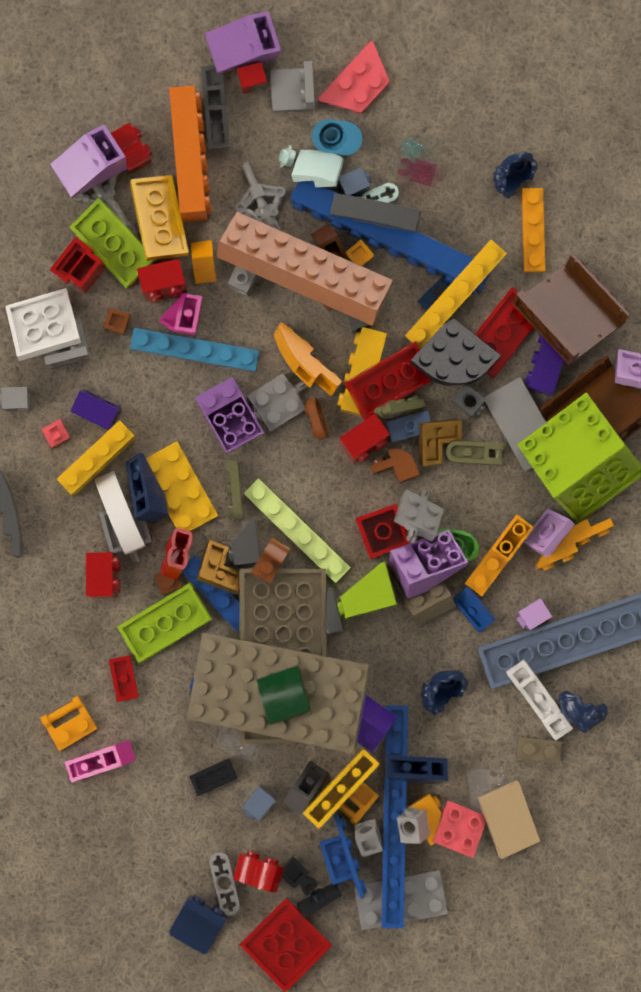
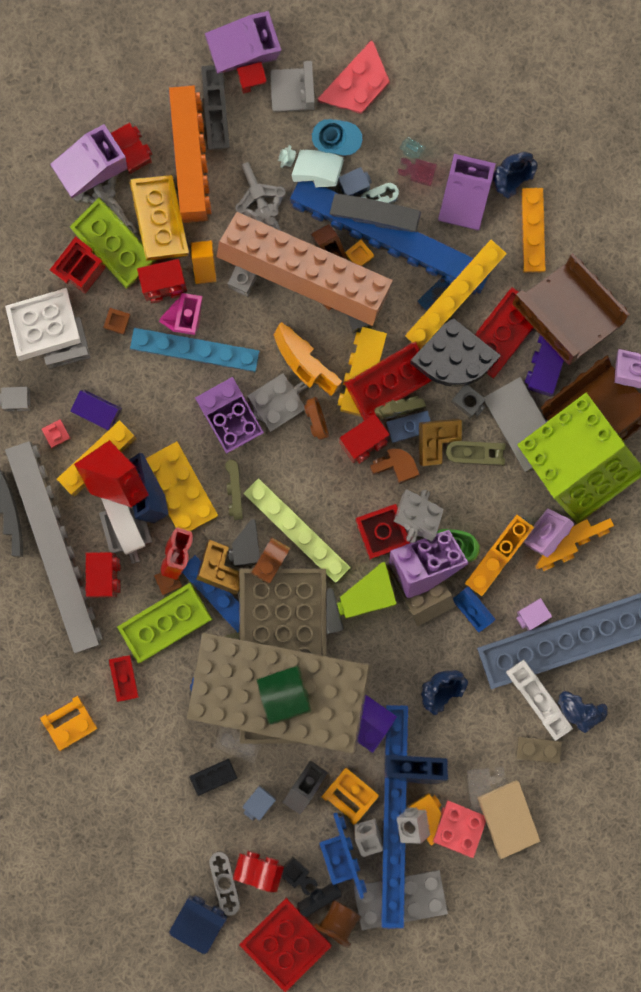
dark pink slope [64,740,136,783] -> none
yellow brick [303,748,379,829] -> none
none -> light grey brick [5,441,103,653]
none -> red slope [74,440,149,507]
none -> reddish brown piece [314,901,362,948]
none -> medium lavender slope [438,154,496,231]

